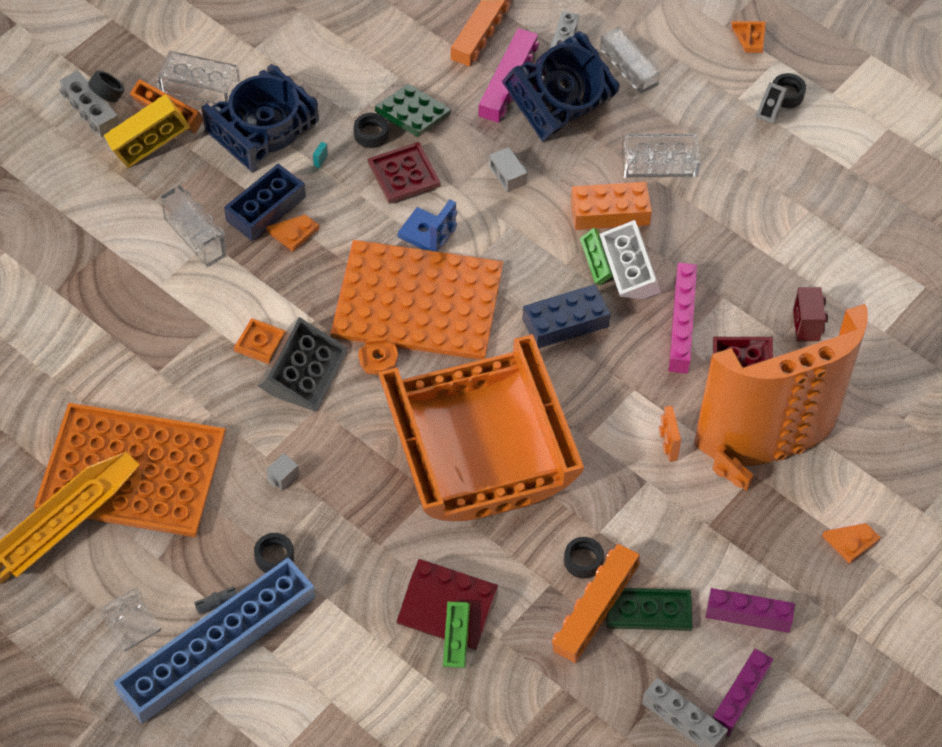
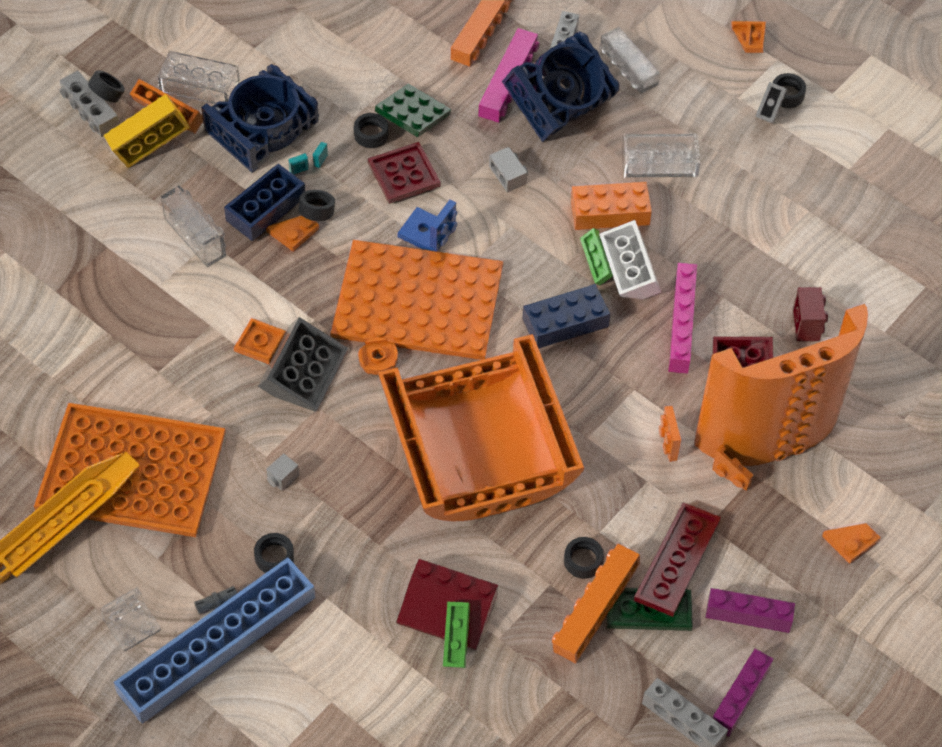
none -> teal tile [288,153,309,175]
none -> black tyre [299,189,335,221]
none -> dark red plate [634,502,721,617]

